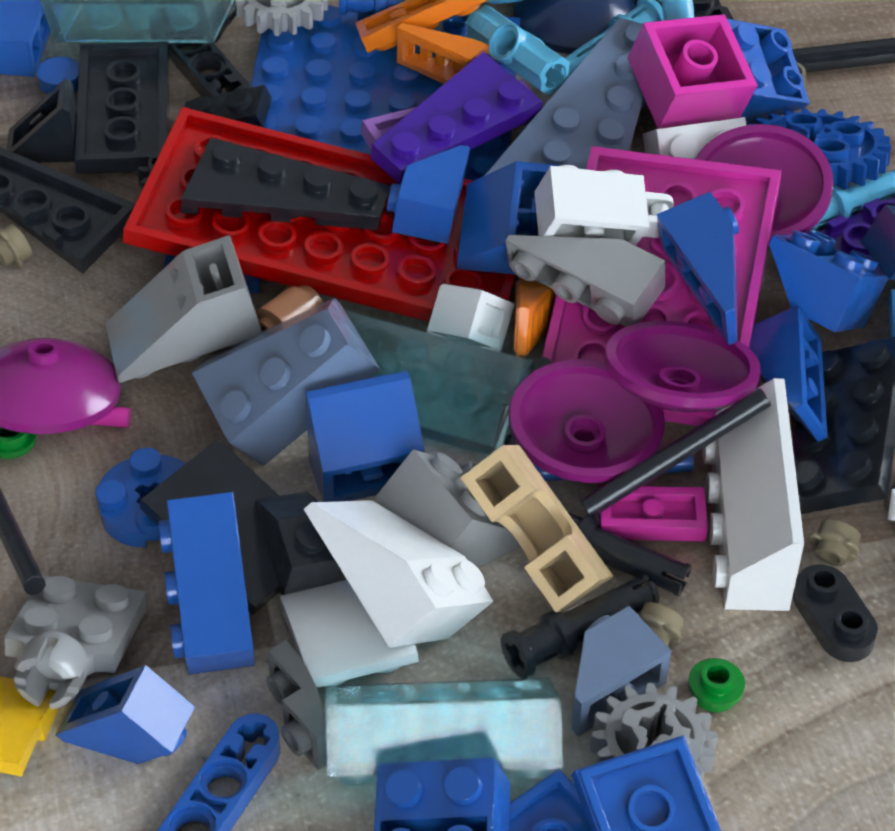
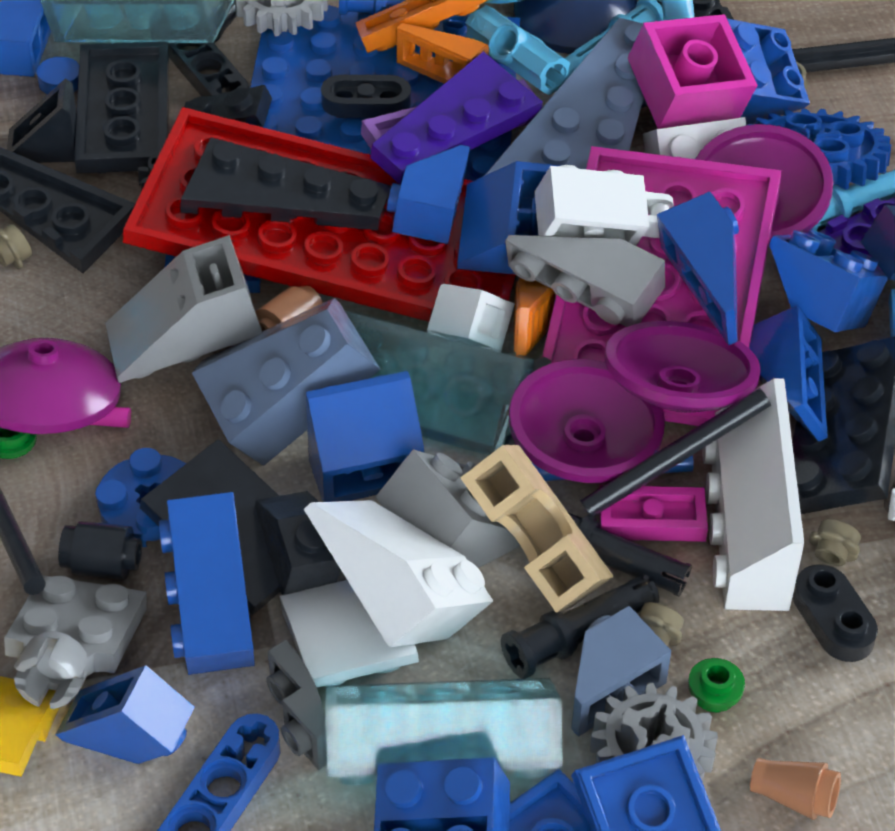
none -> black brick [58,521,142,580]
none -> black plate [321,74,411,119]
none -> nougat cone [750,758,841,820]

